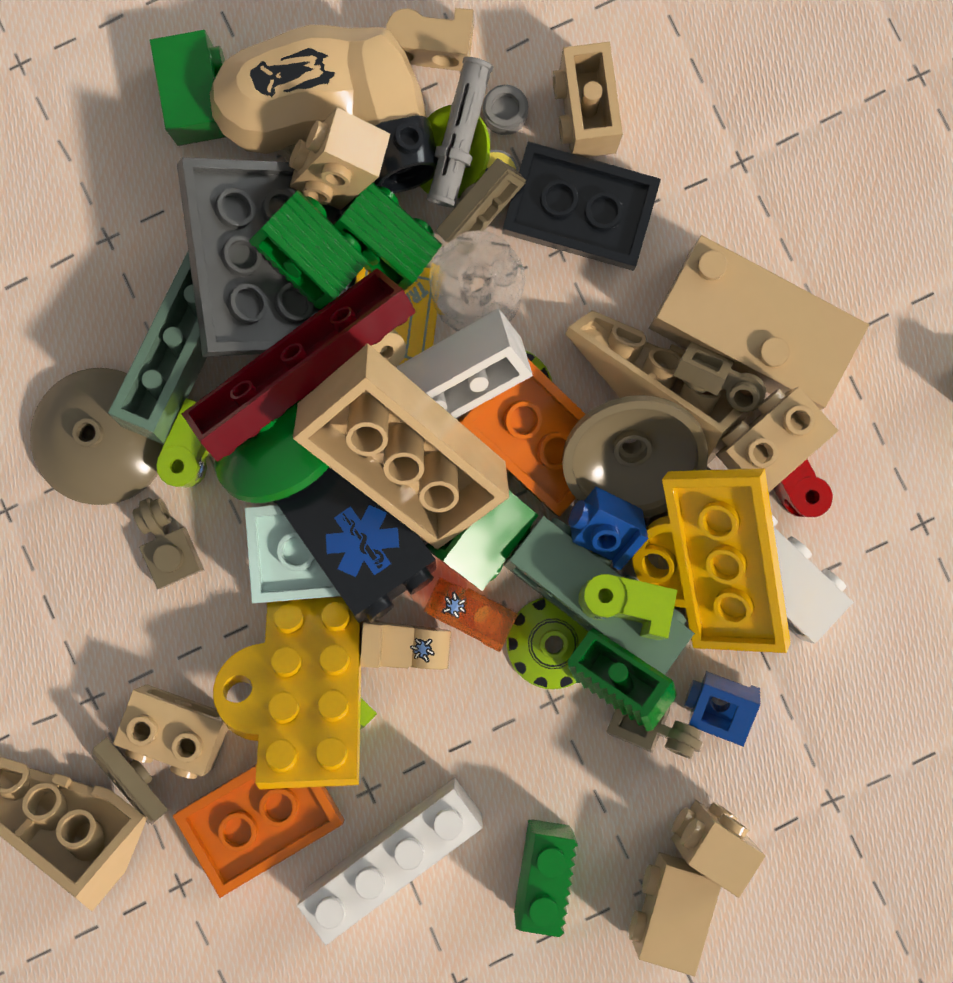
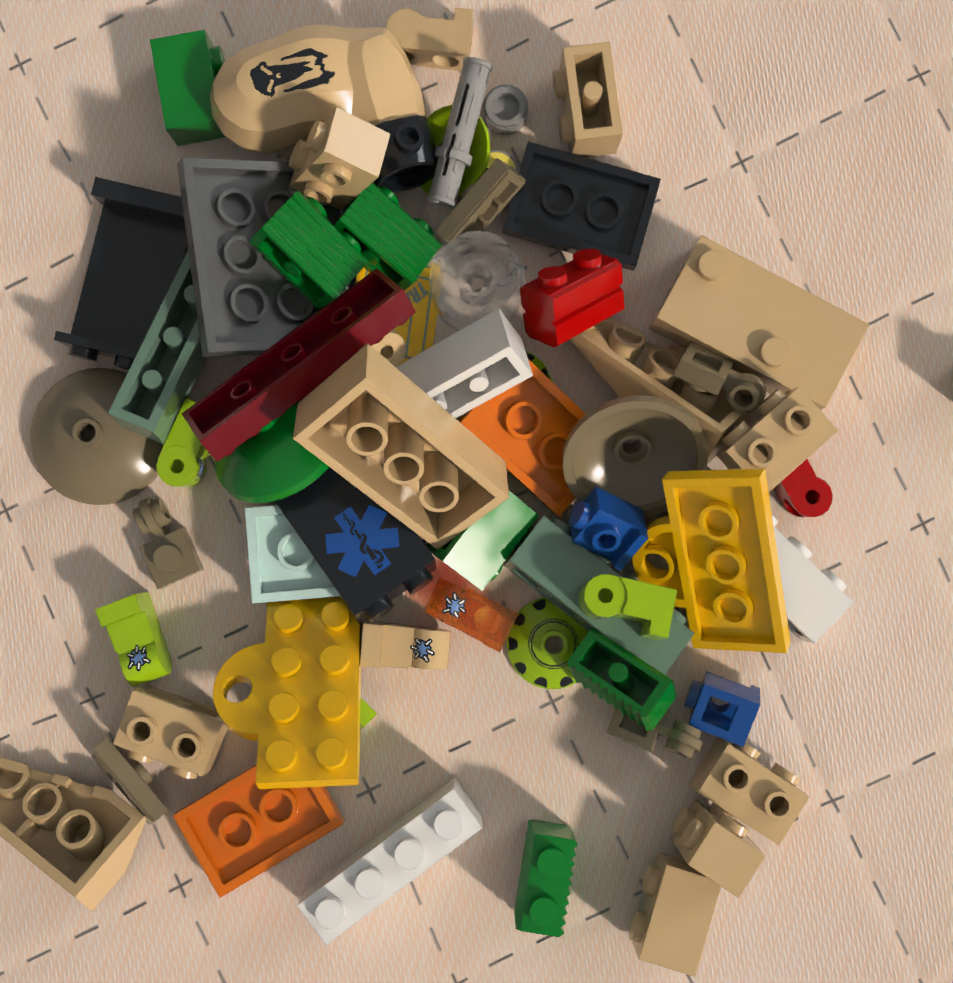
none -> black panel [54,177,188,370]
none -> lime leg [95,592,172,688]
none -> red brick [520,249,625,348]
none -> tan brick [689,737,810,845]

